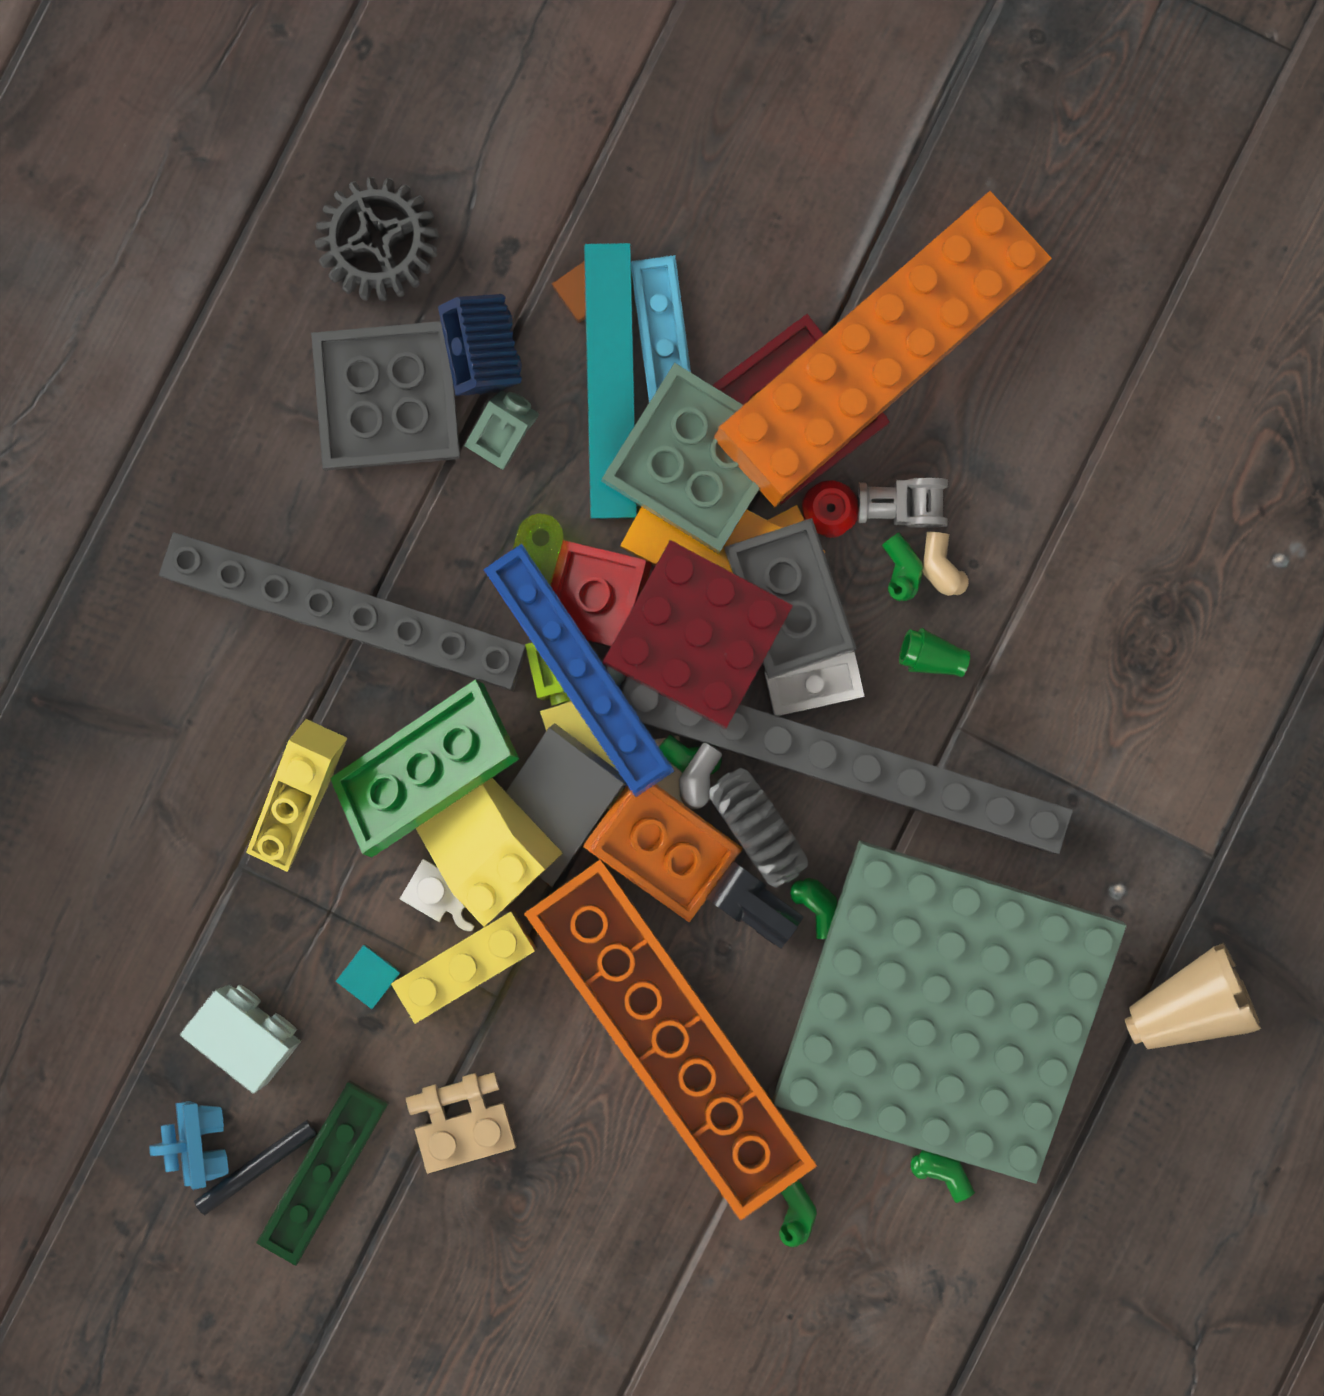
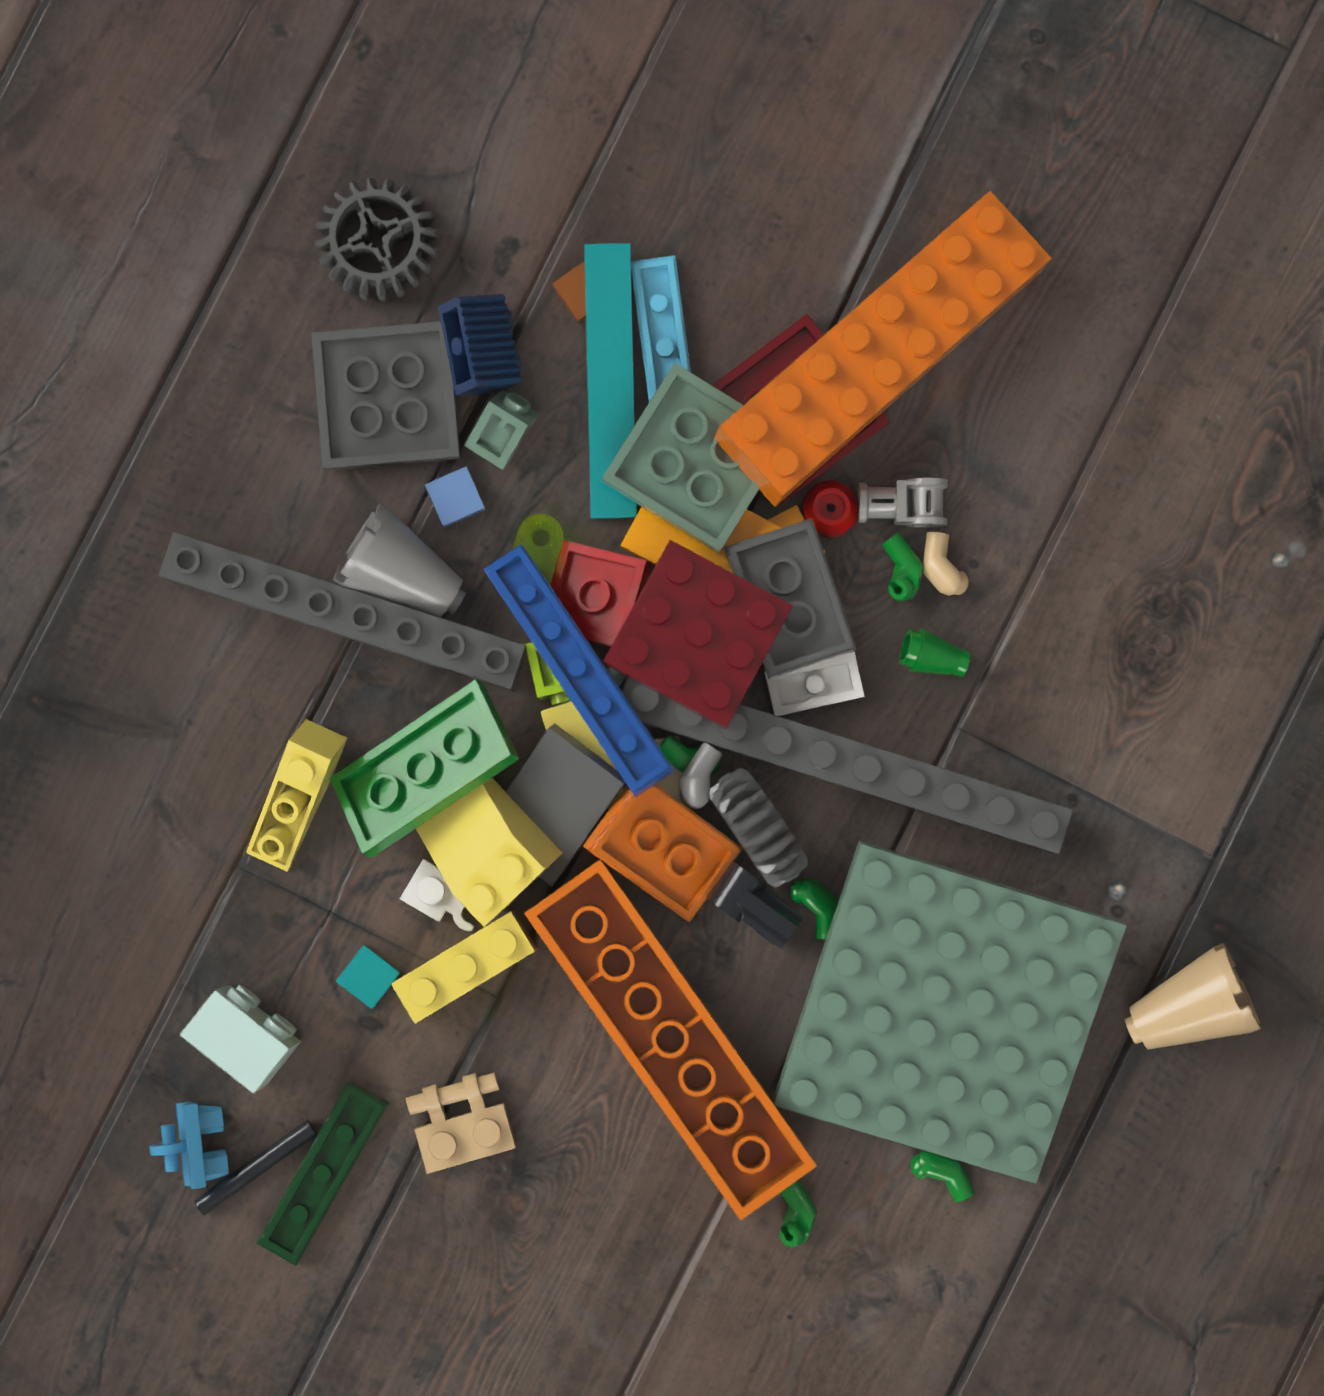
none -> light grey cone [333,503,466,618]
none -> medium blue tile [425,466,486,528]

